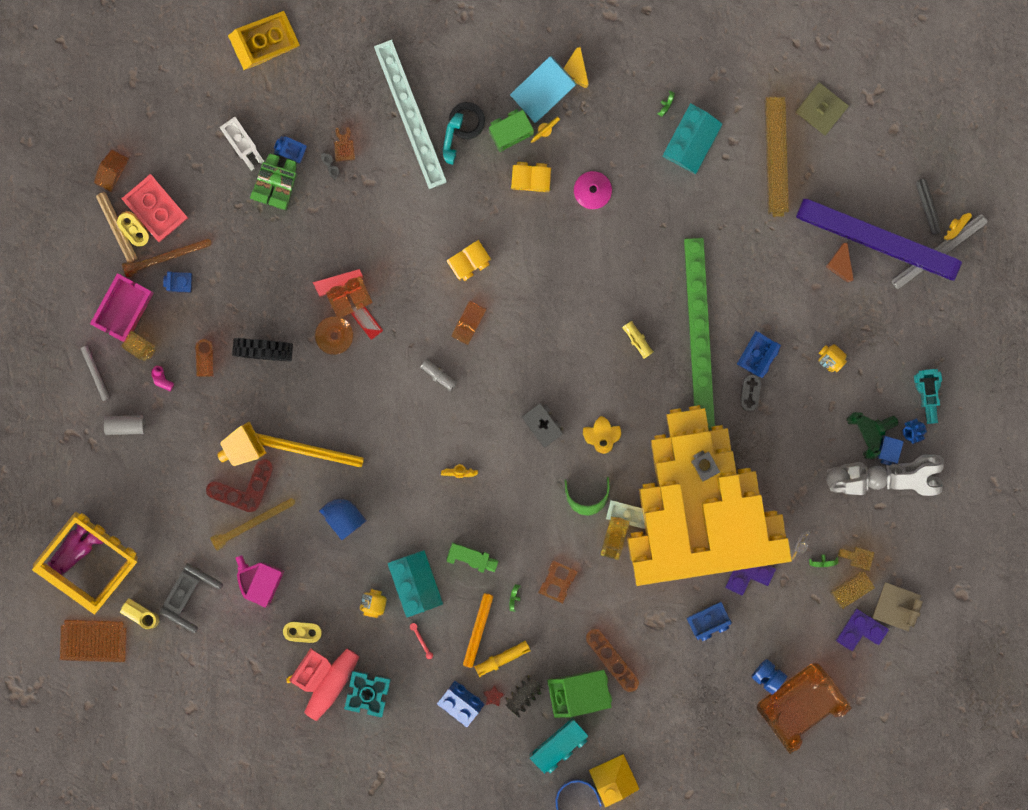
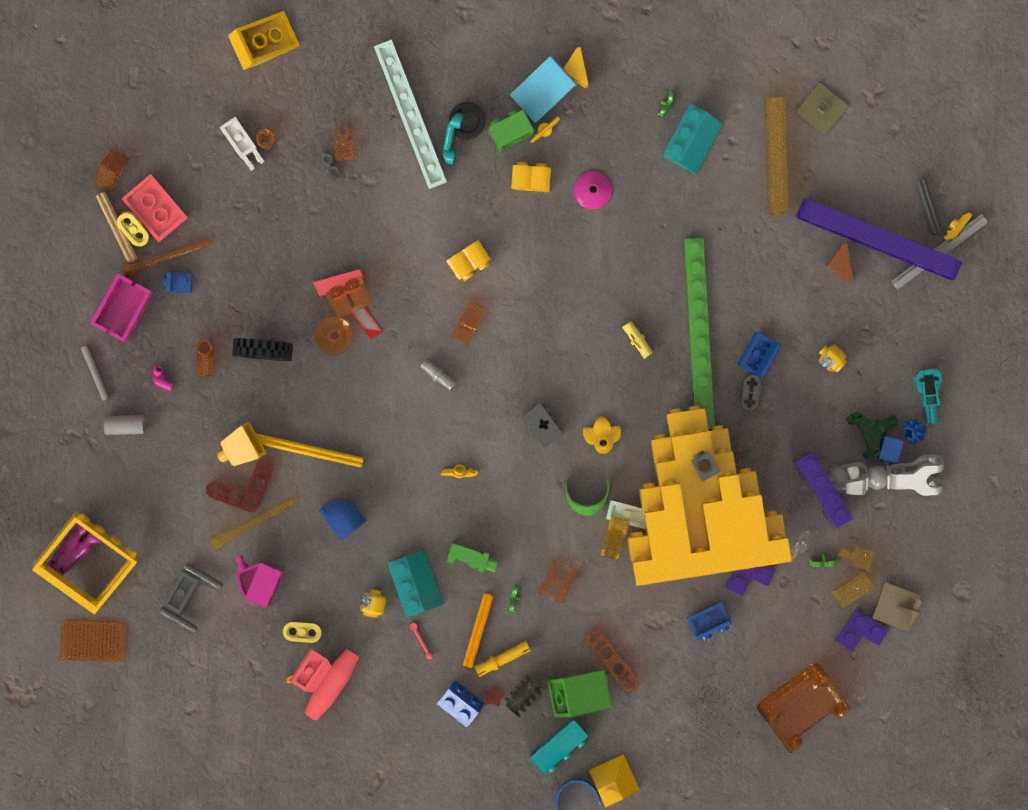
light yellow piece [120,598,159,629] -> none
clear yellow brick [121,331,156,361] -> none
bright green hips [250,154,297,211] -> none
blue bracket [274,136,307,163] -> none
teal brick [344,670,391,718] -> none
blue wheel [751,659,788,695] -> none
none -> clear orange wheel [256,129,276,150]
none -> dark purple arch [792,452,854,528]

